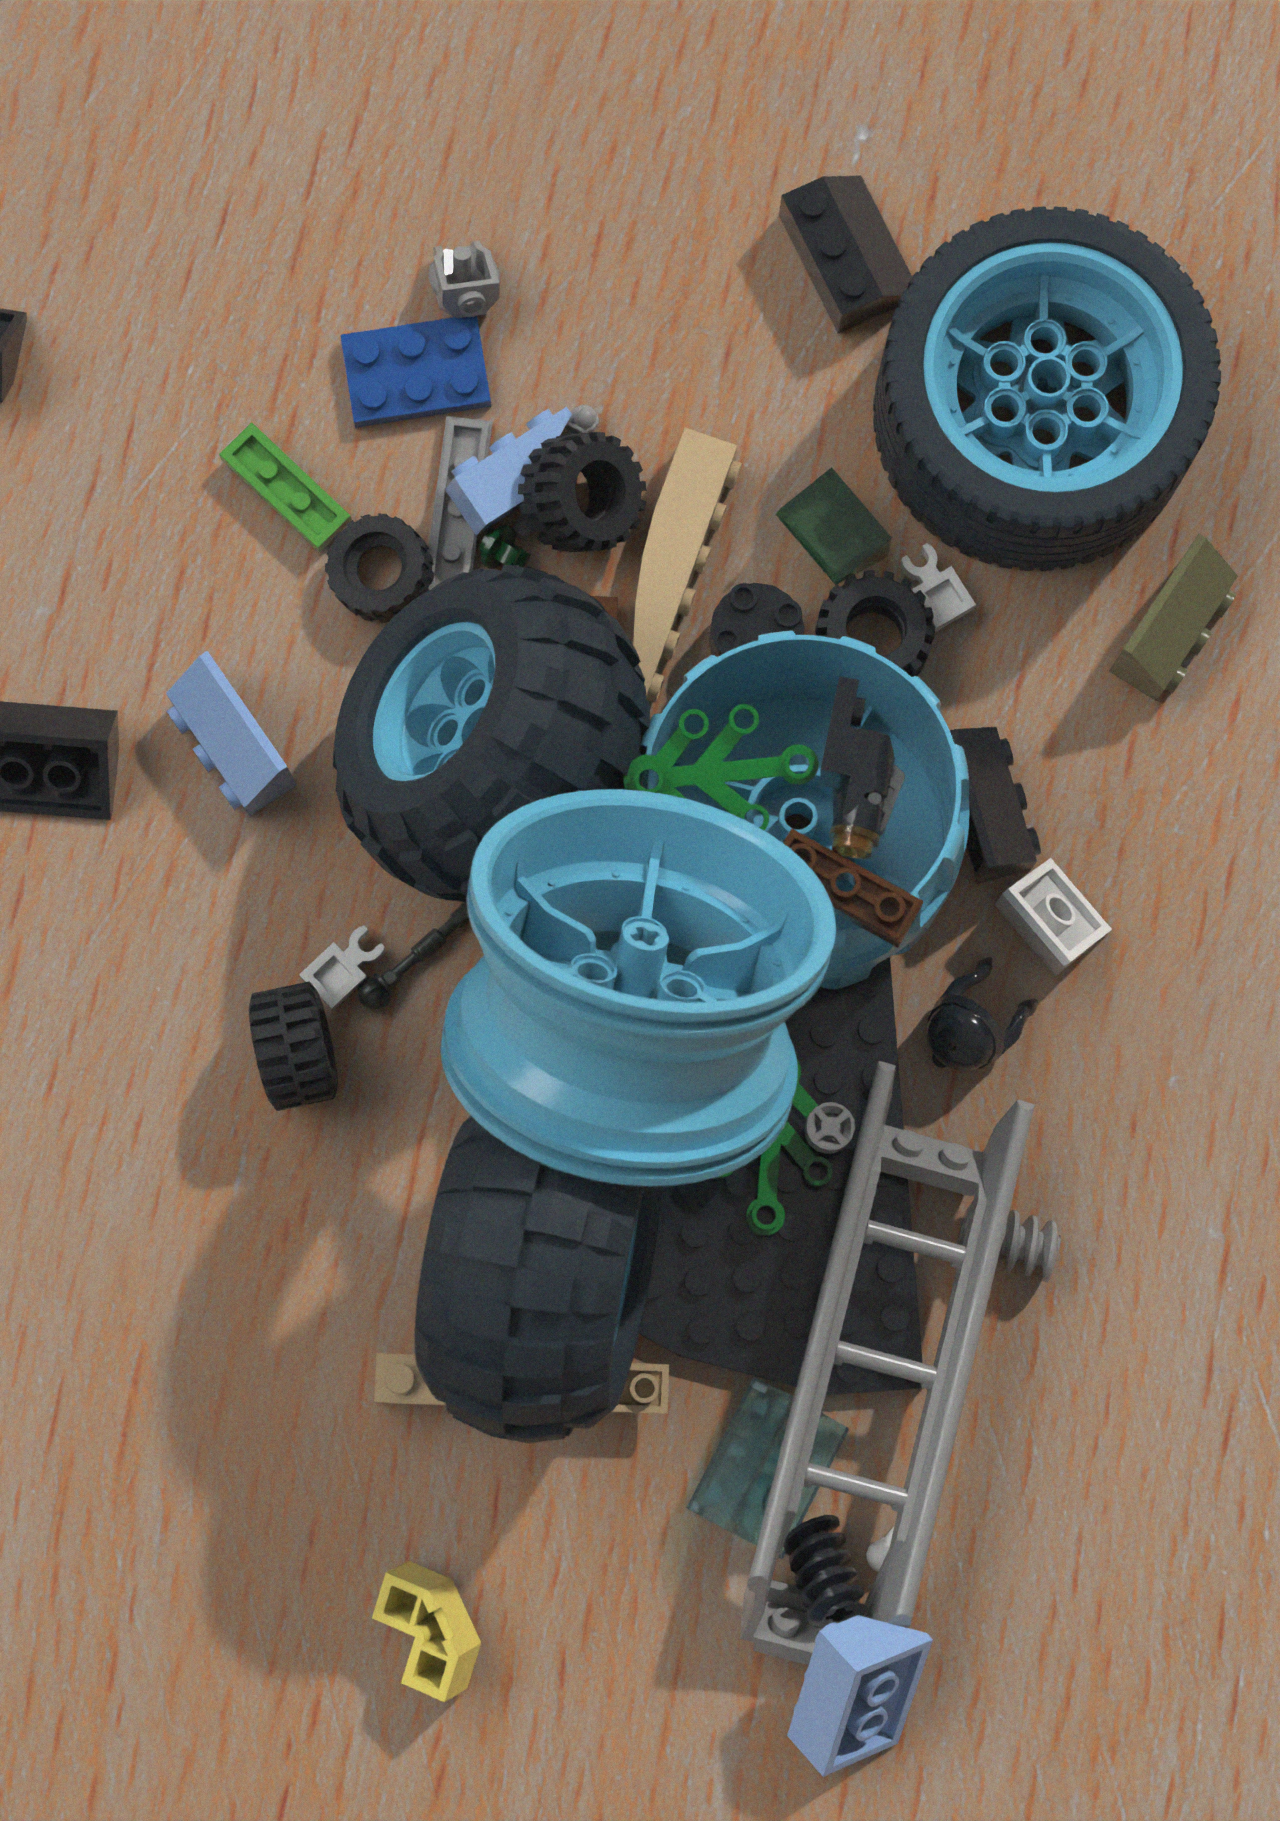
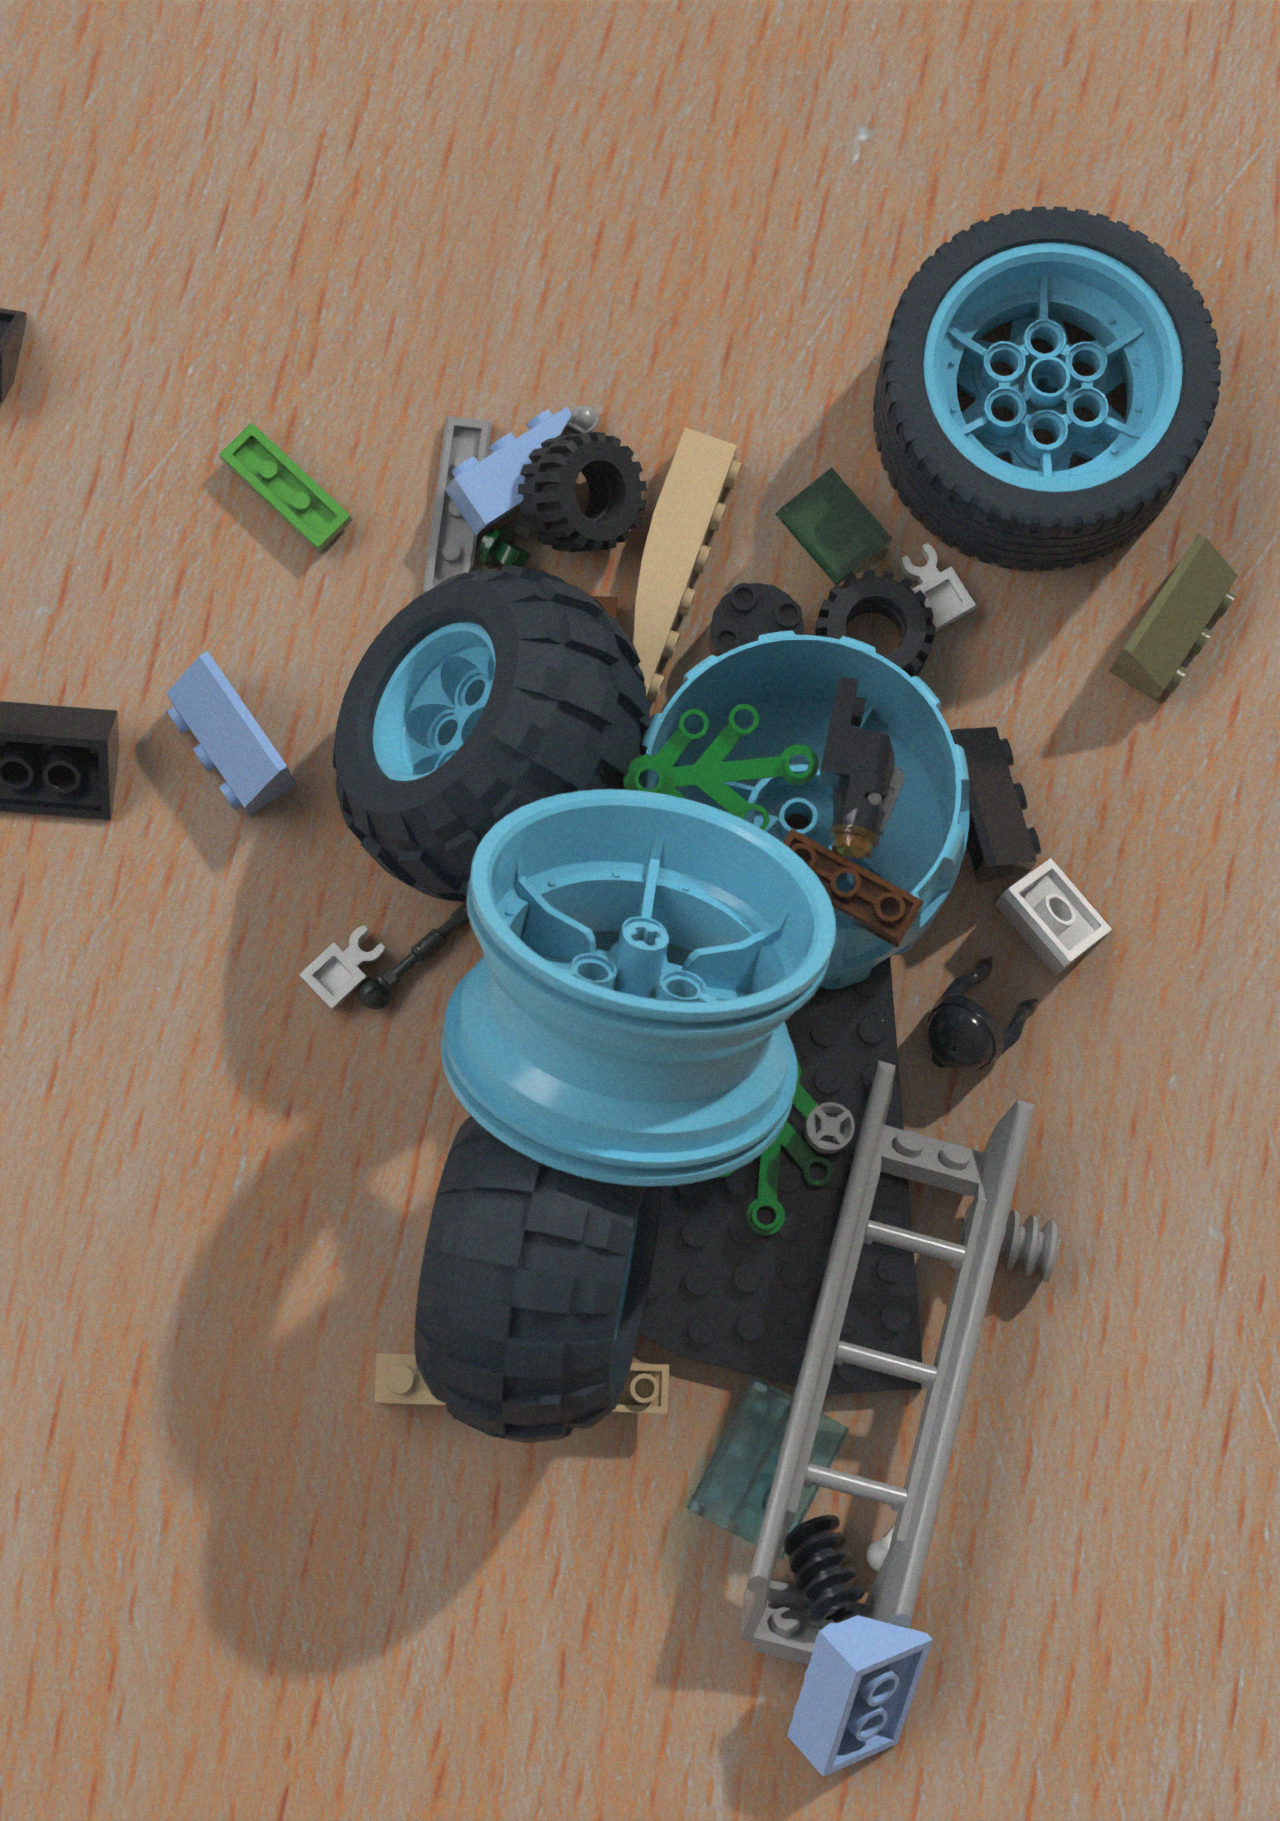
black tyre [249,981,338,1111] -> none
black tyre [325,513,434,623] -> none
blue plate [340,316,492,428] -> none
light yellow brick [372,1561,481,1702] -> none
light grey hand [428,241,500,318] -> none
black slope [779,175,912,334] -> none

